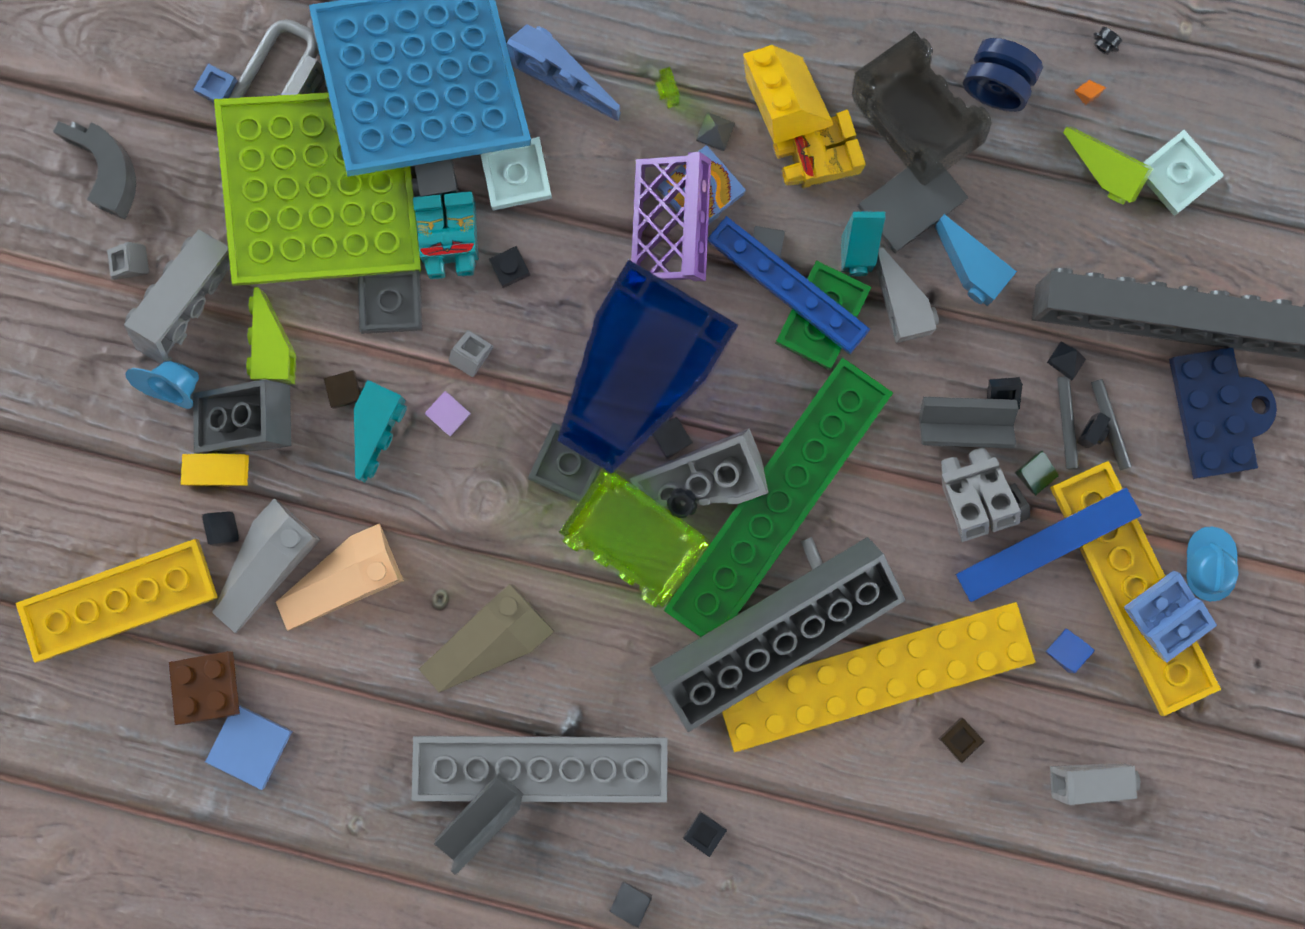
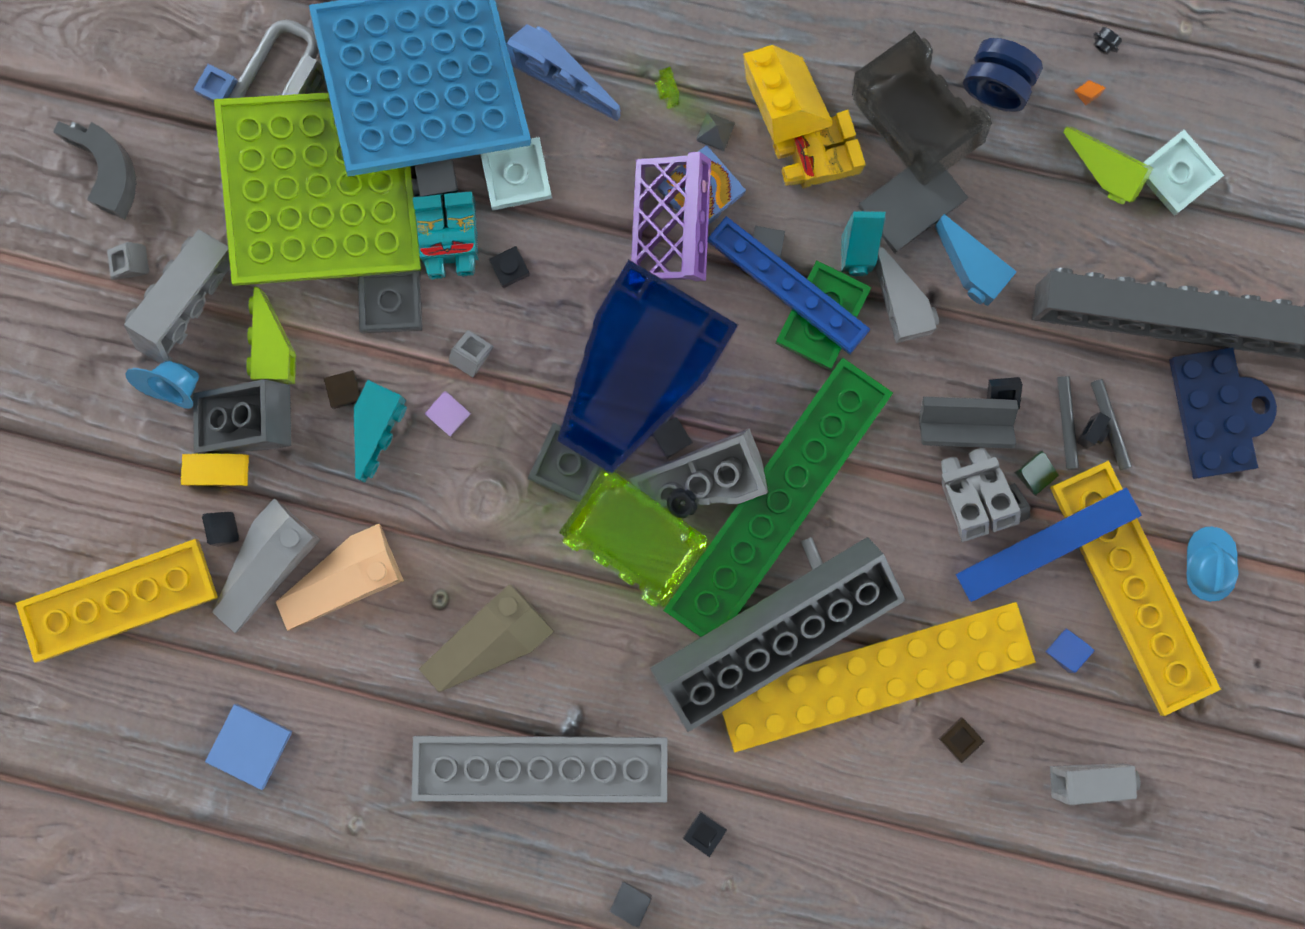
reddish brown plate [169,651,240,725] -> none
dark grey panel [434,773,523,875] -> none
black slope [1047,341,1086,381] -> none
medium blue slope [1124,570,1217,663] -> none

